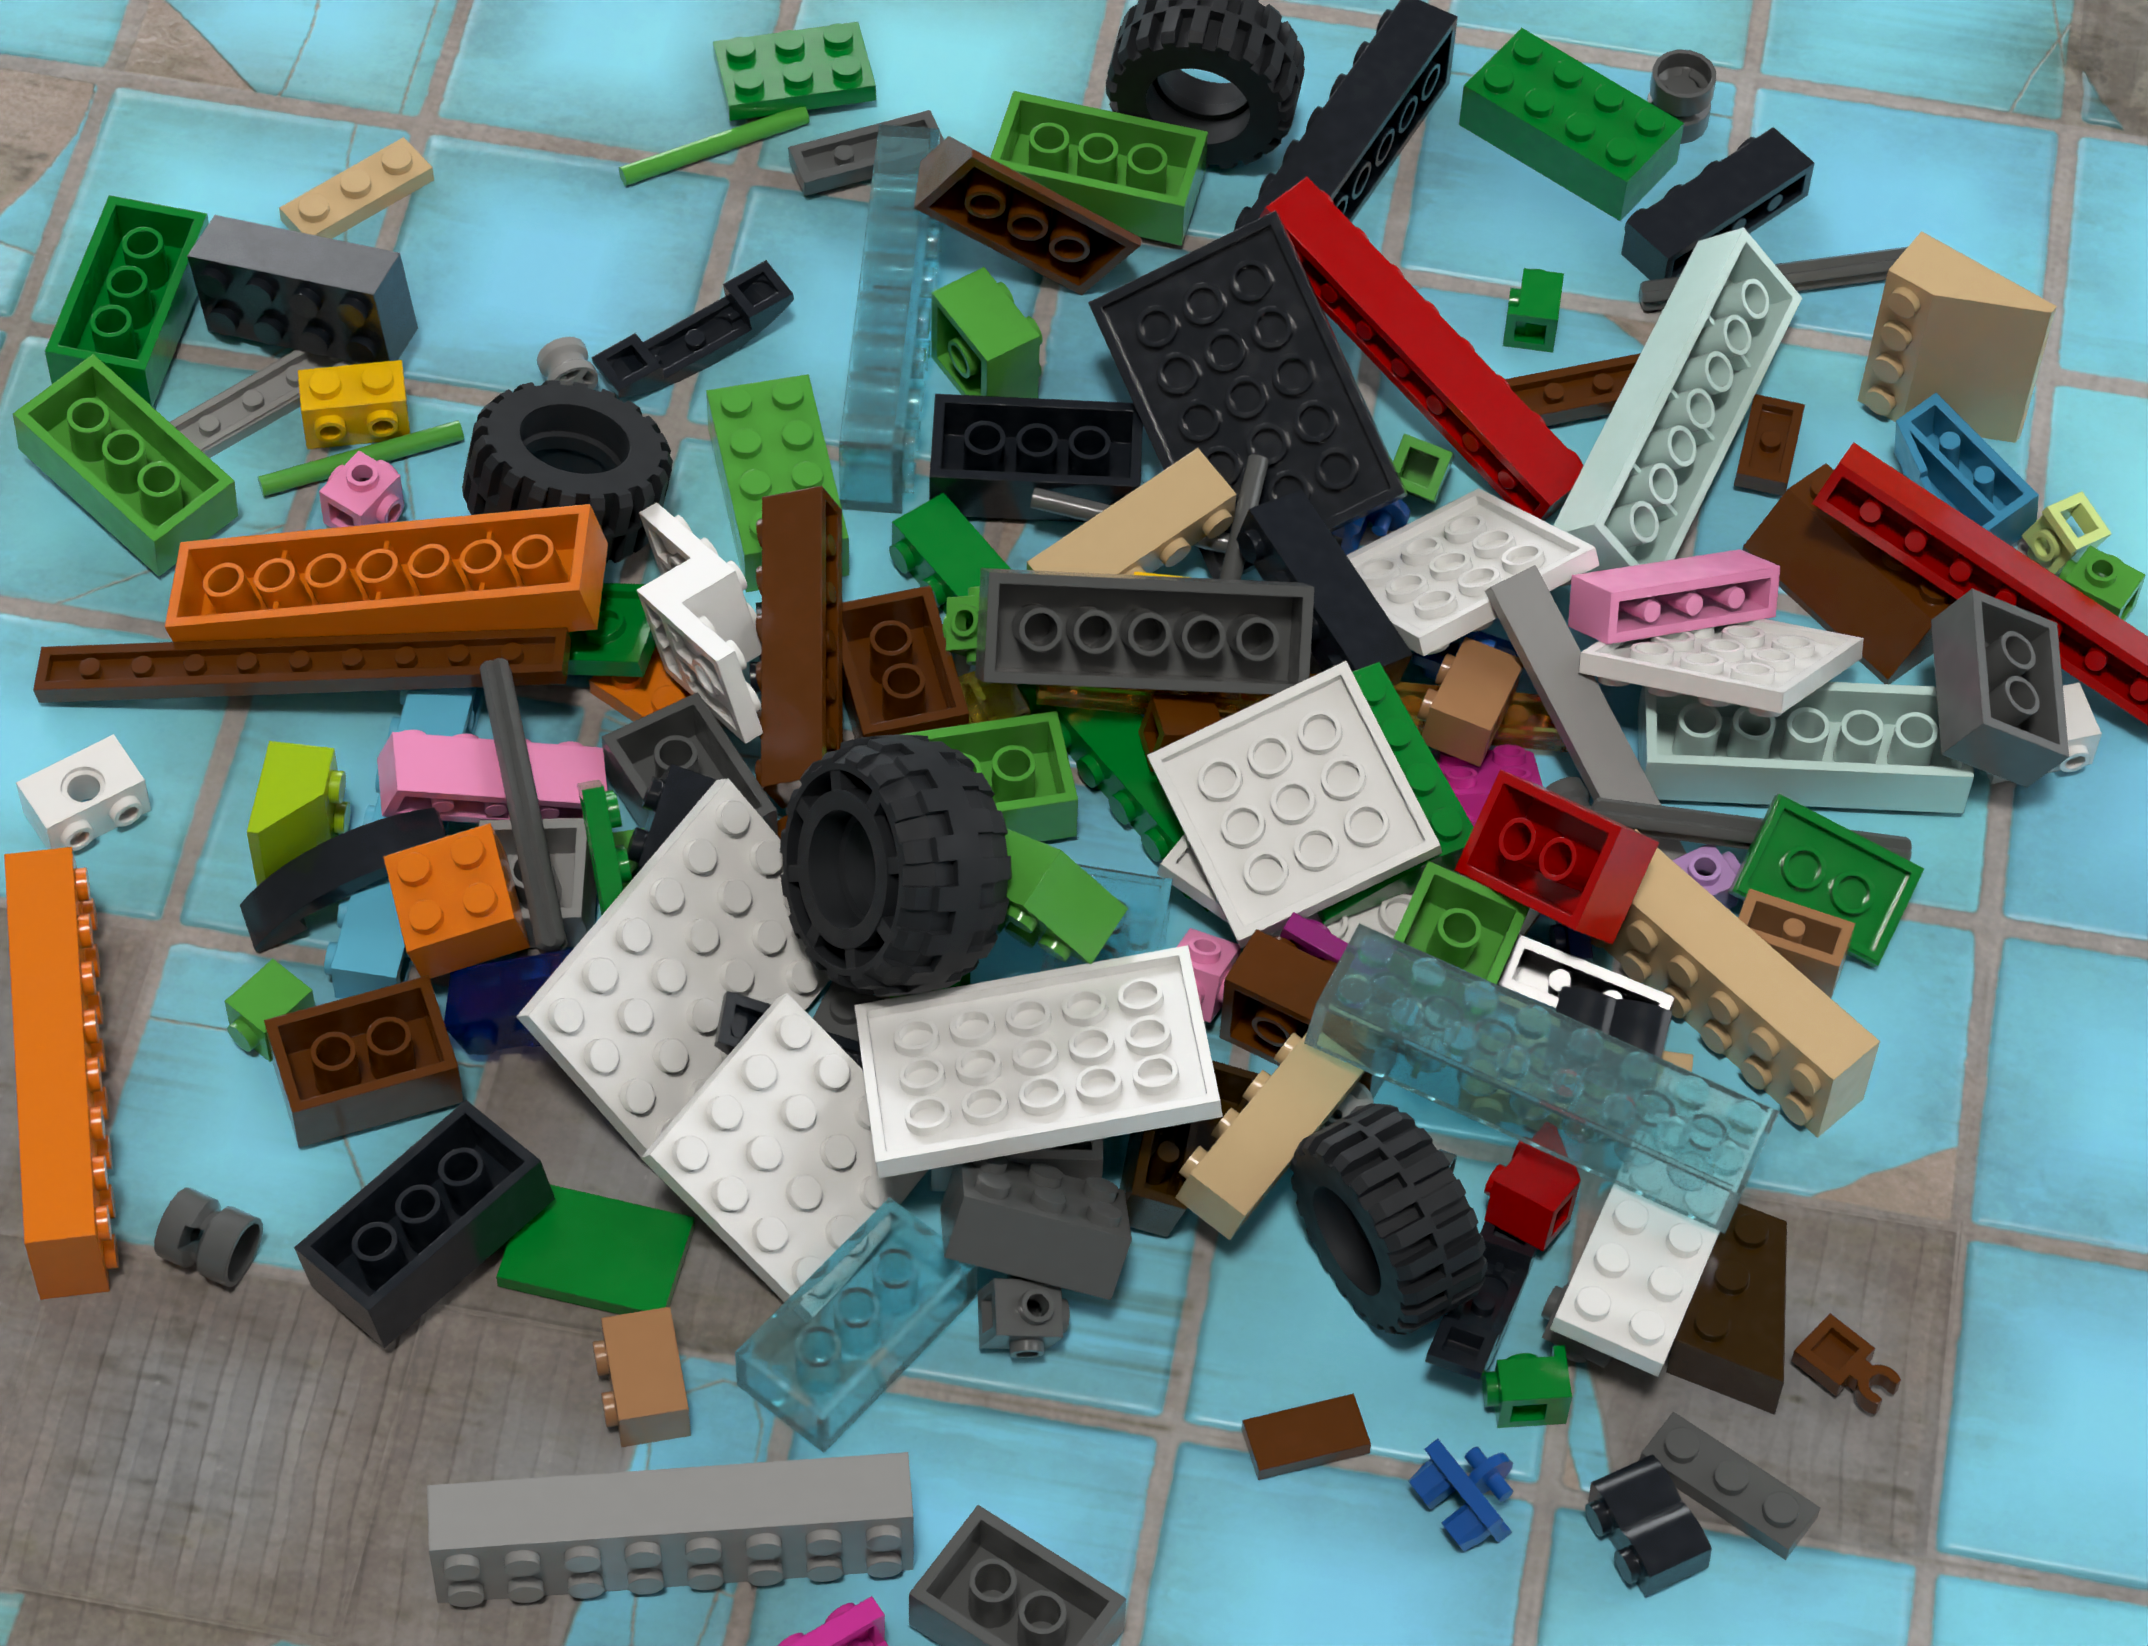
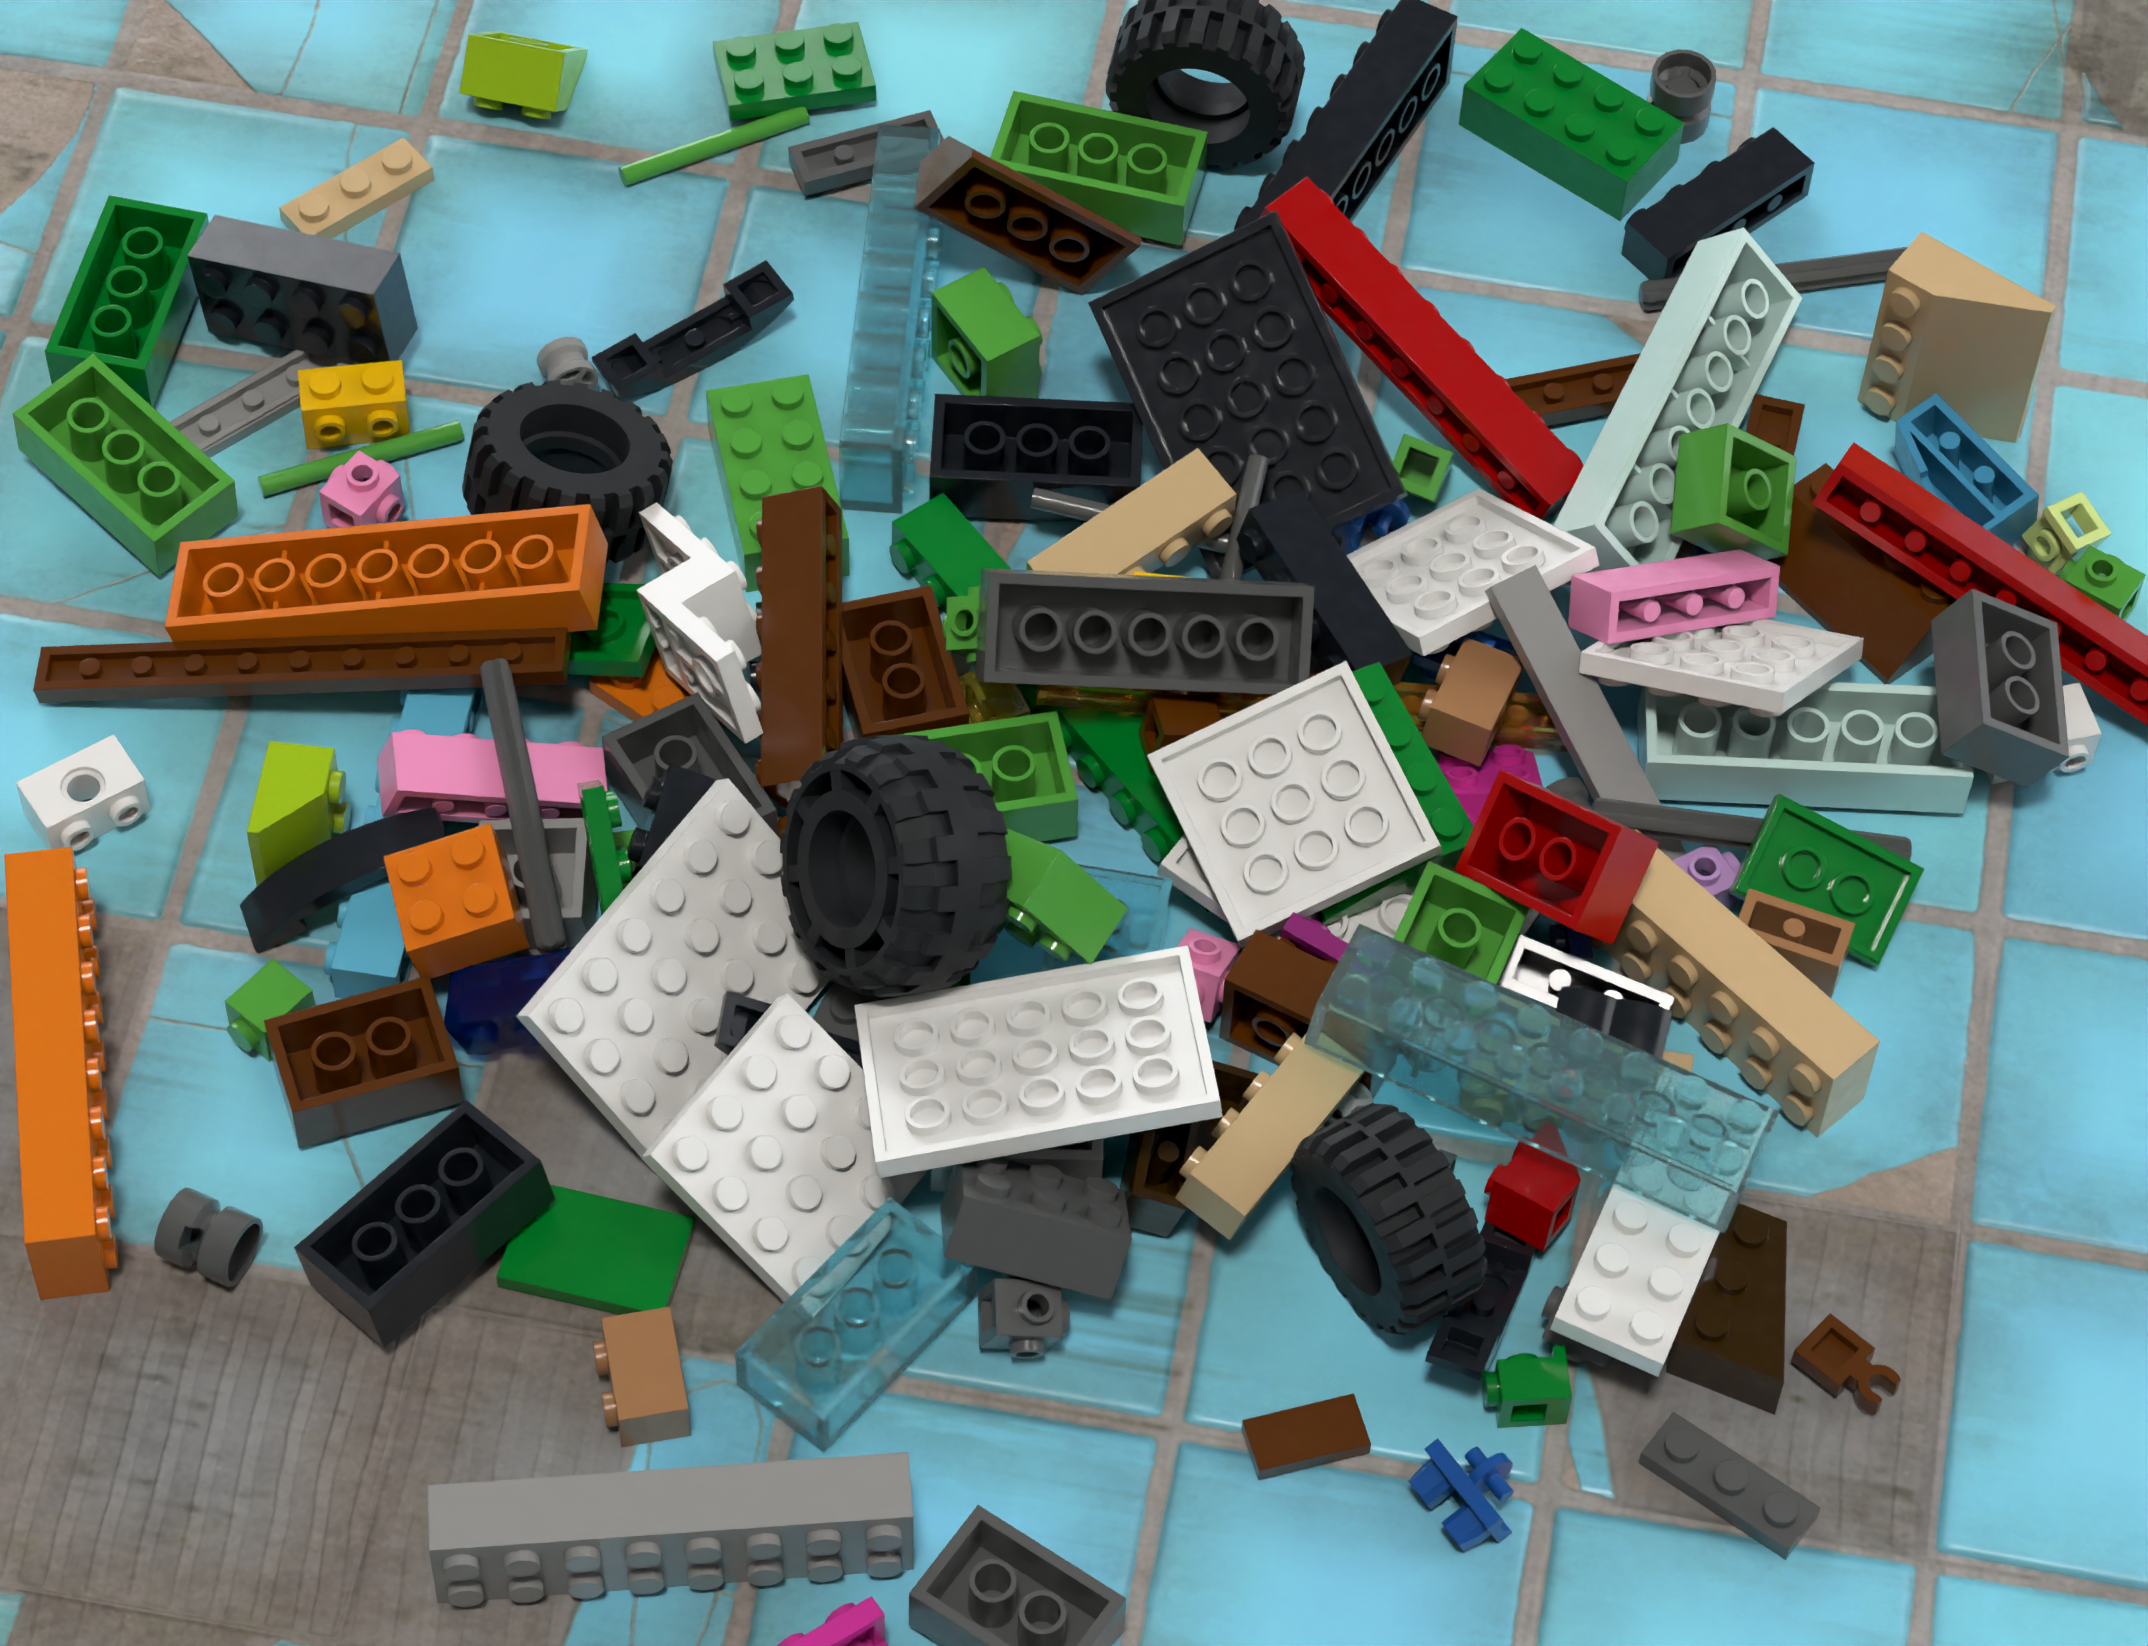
green brick [1503,268,1564,353] -> none
black brick [1585,1454,1712,1596] -> none
none -> lime slope [459,31,588,119]
none -> bright green brick [1670,423,1797,560]

